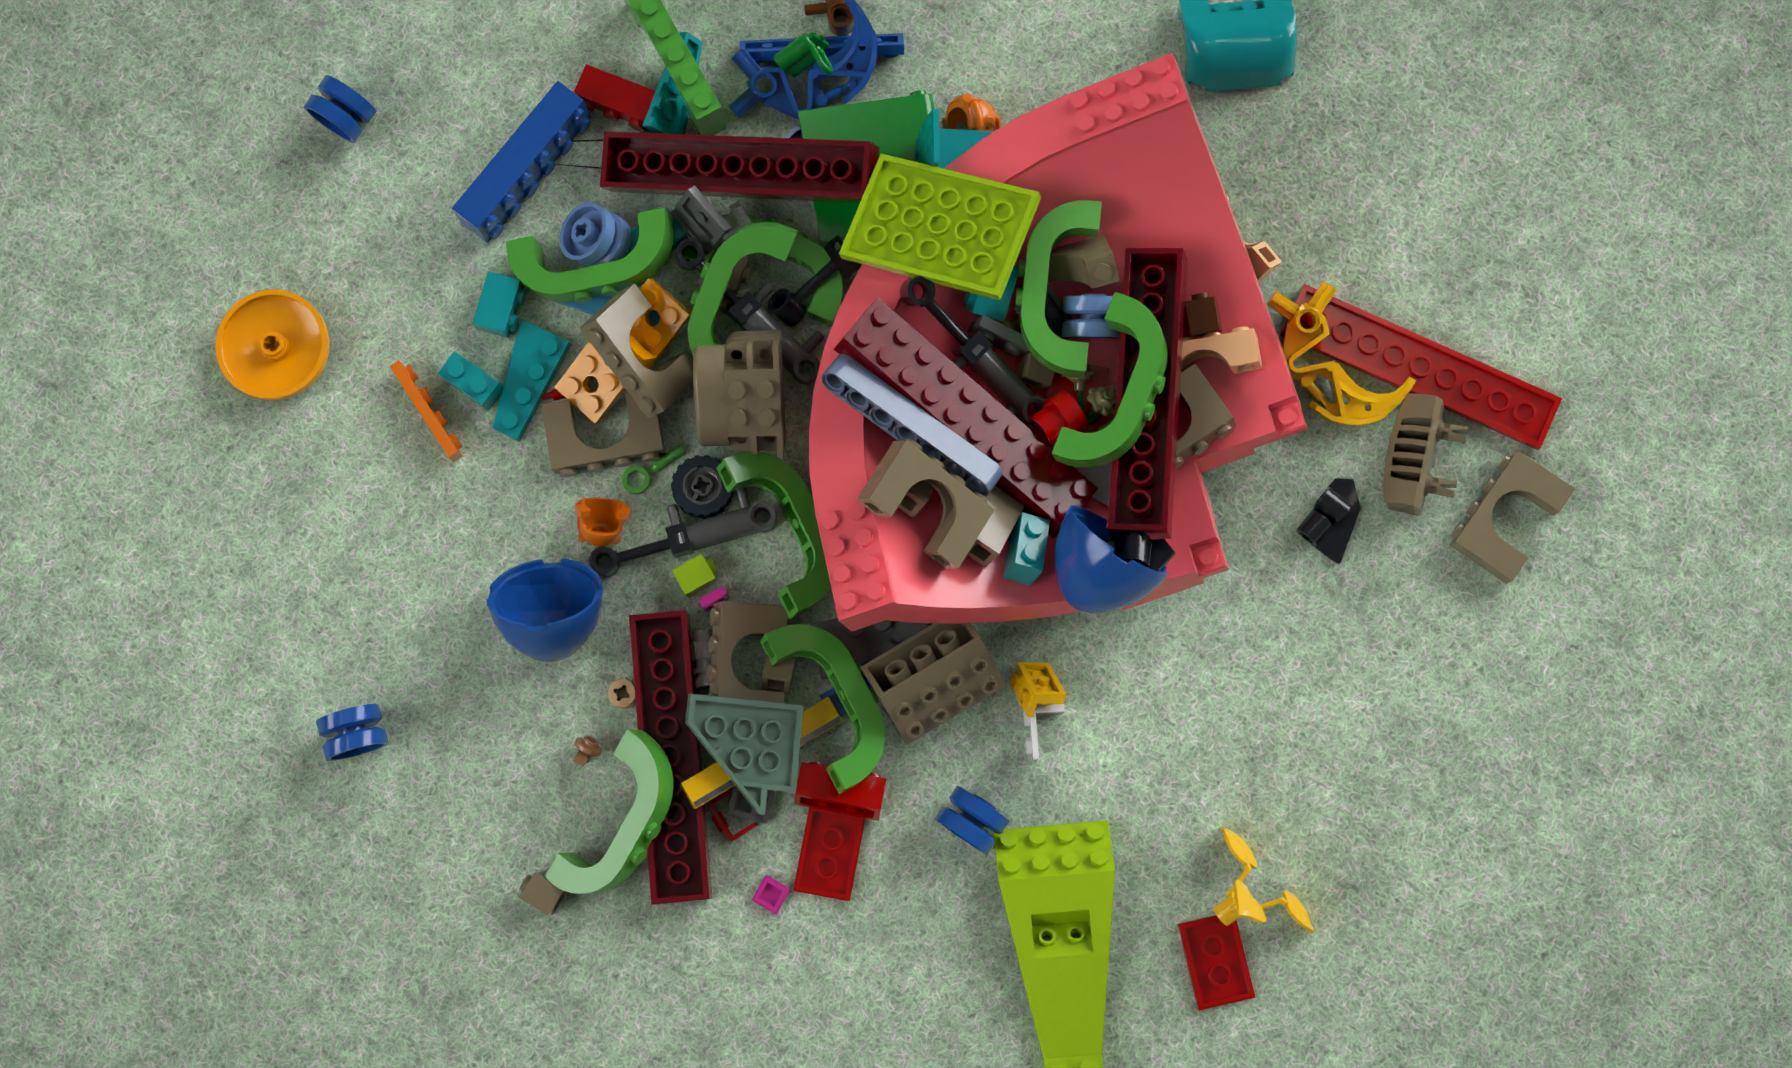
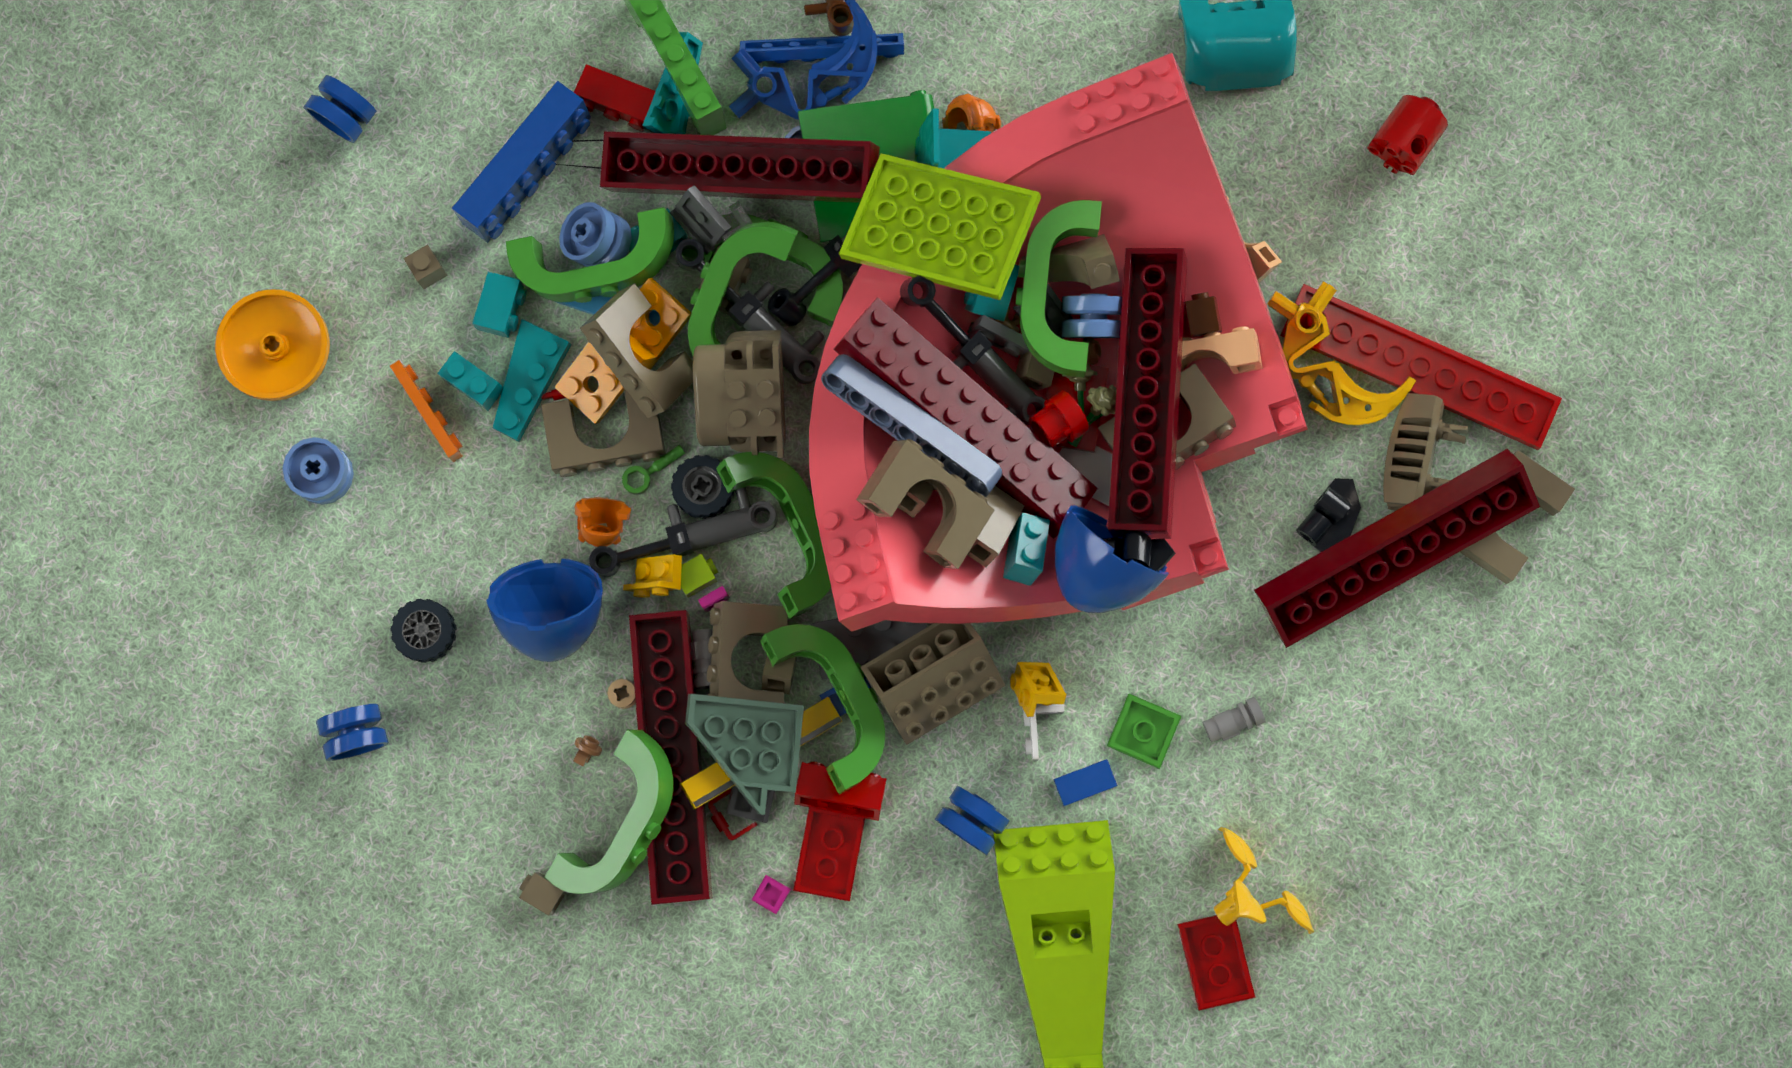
green piece [774,32,833,78] -> none
bright green arch [1052,292,1167,468] -> none
none -> medium blue wheel [283,437,354,505]
none -> black wheel [390,599,457,663]
none -> dark tan brick [403,244,448,289]
none -> yellow bracket [623,554,682,598]
none -> blue tile [1053,759,1118,806]
none -> medium nougat plate [1082,337,1101,365]
none -> bright green tile [1107,693,1182,769]
none -> light grey axle [1202,697,1266,743]
none -> dark red brick [1254,448,1540,648]
none -> red cylinder [1367,95,1448,175]

